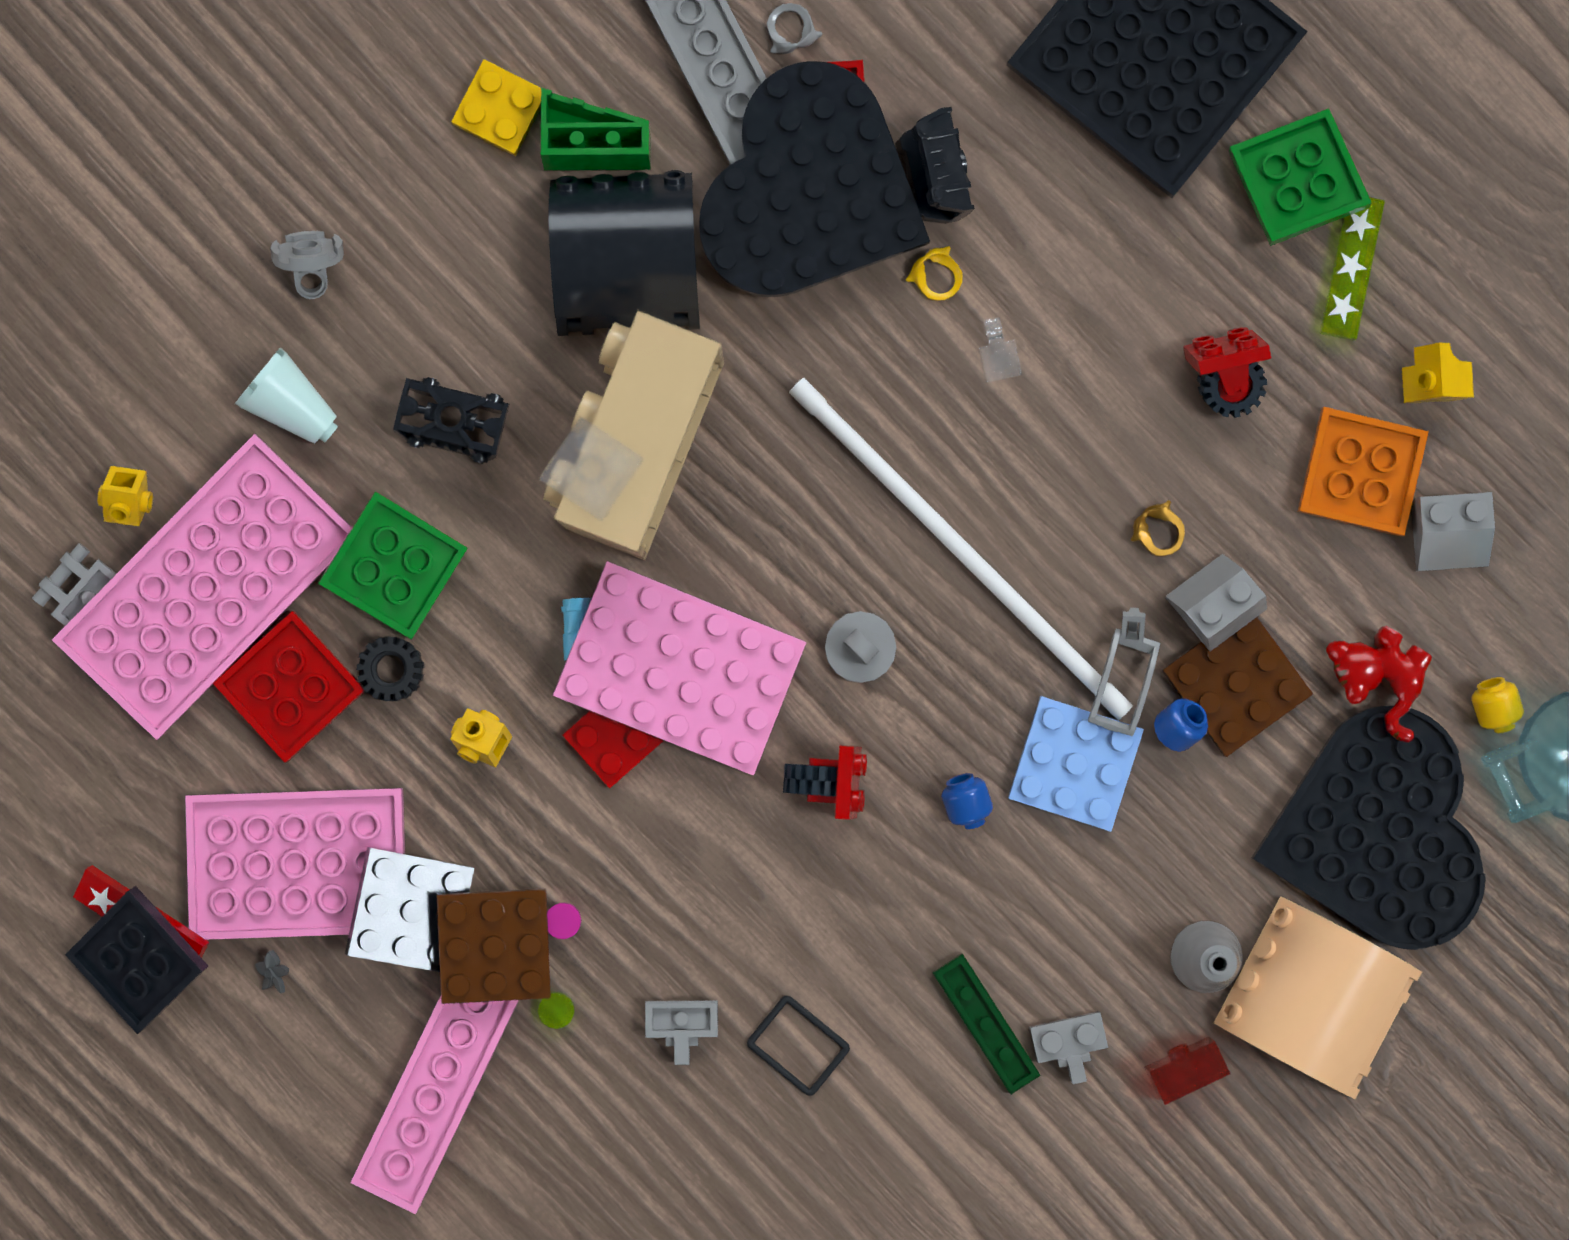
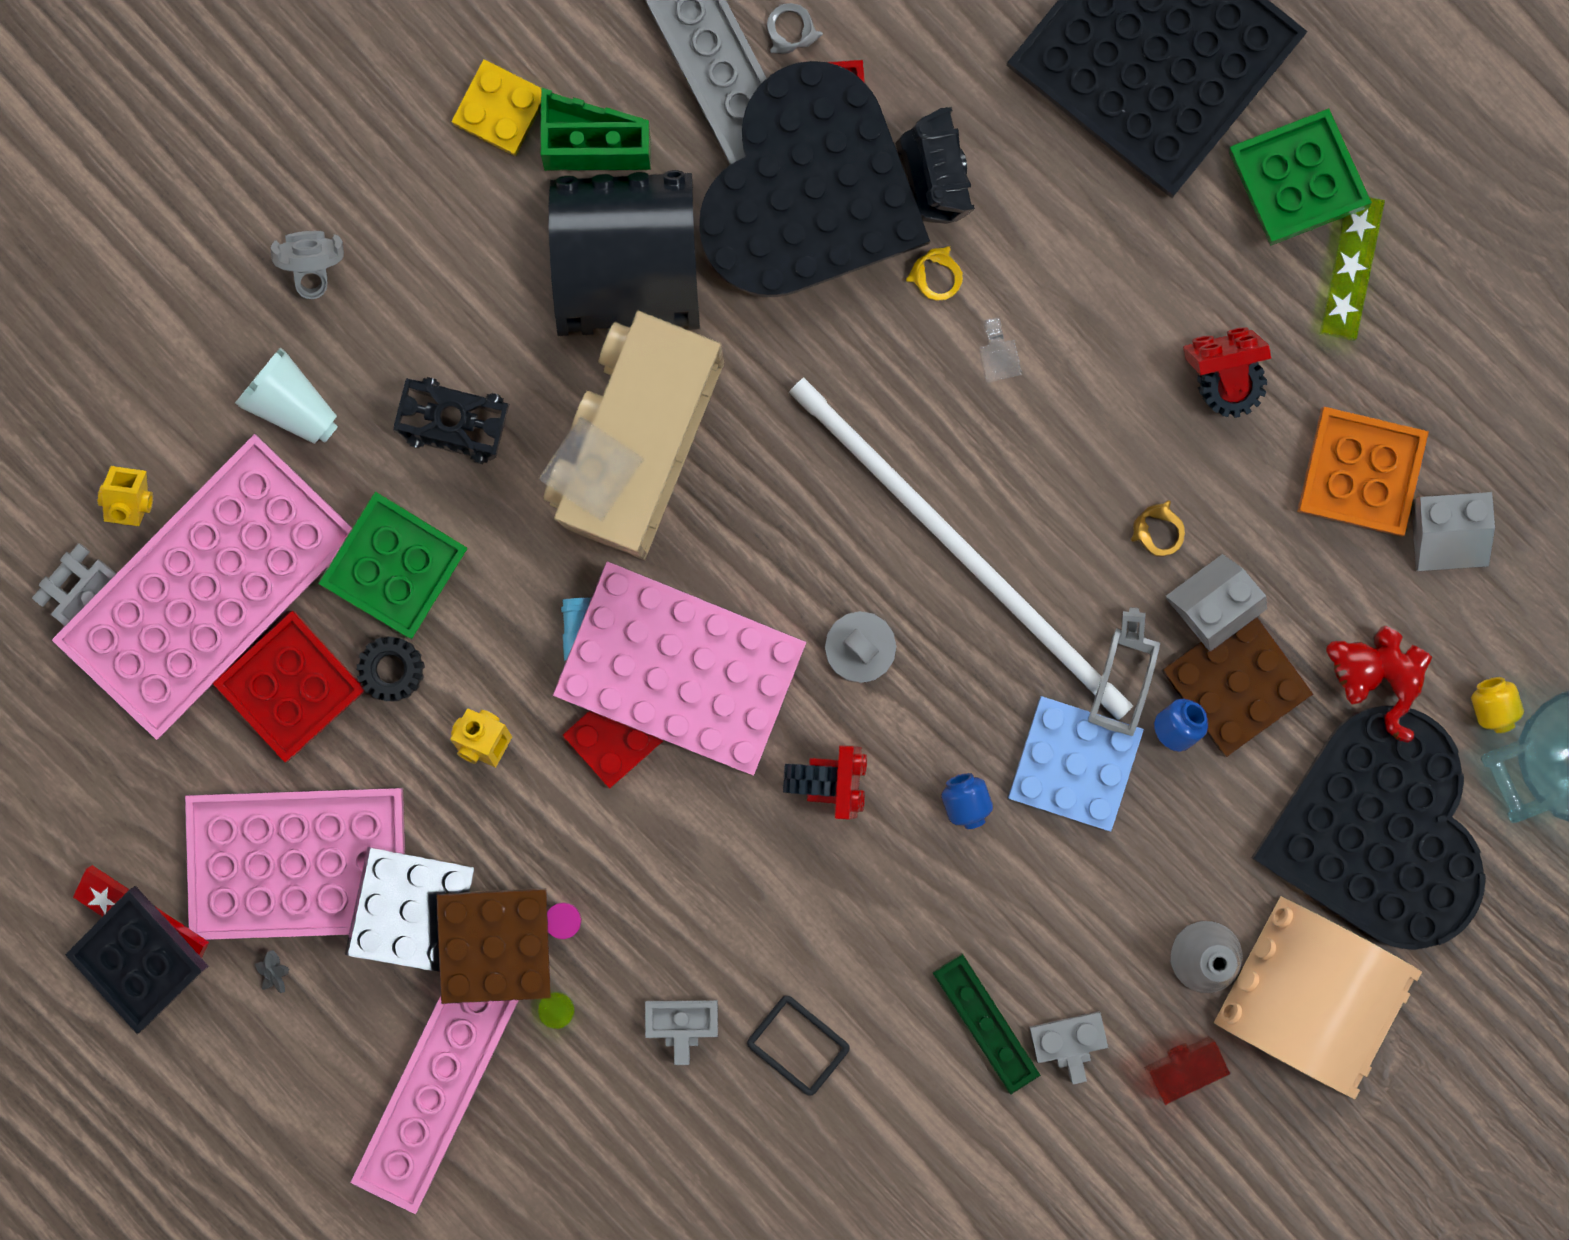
yellow brick [1402,342,1474,403] -> none

